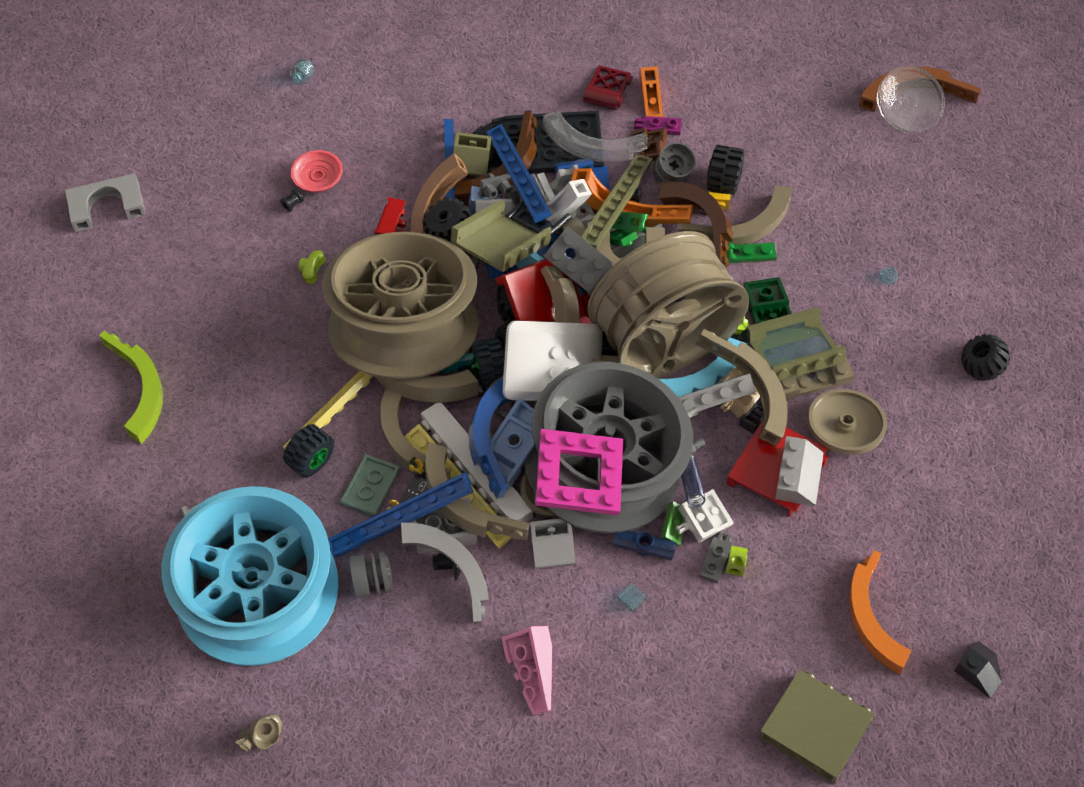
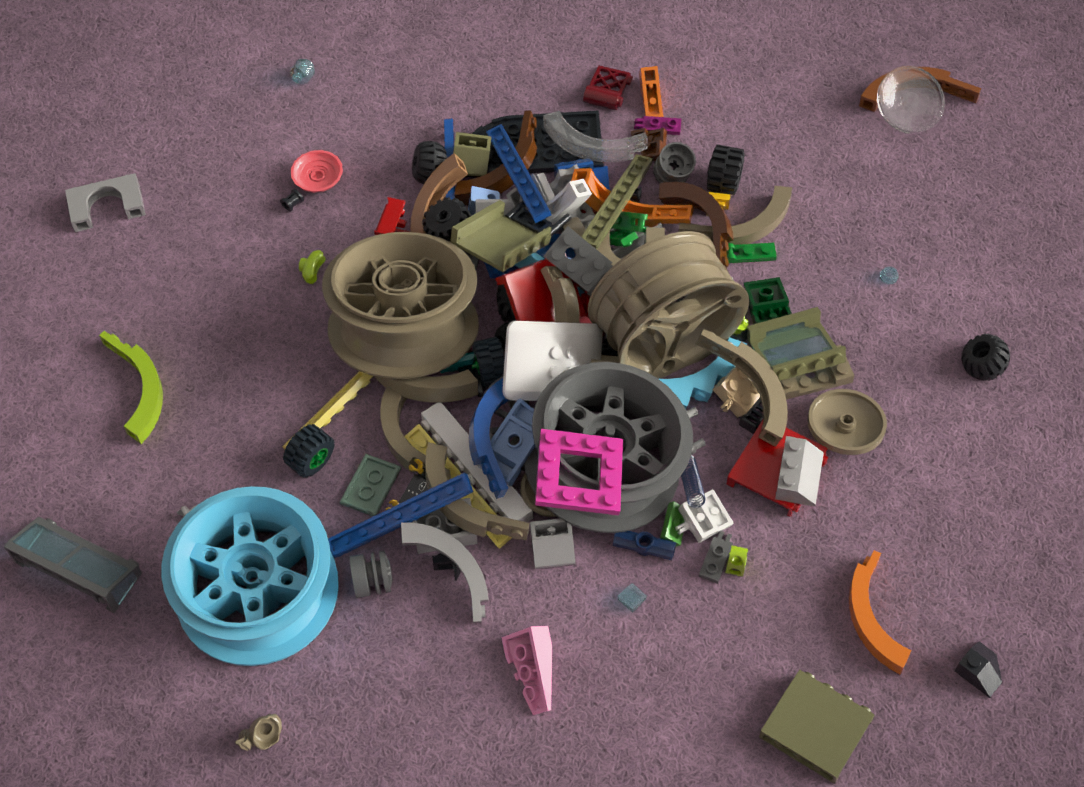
dark grey hips [478,173,513,200] -> none
light grey plate [678,373,756,412] -> none
none -> windscreen [4,517,142,613]
none -> black wheel [412,141,447,184]

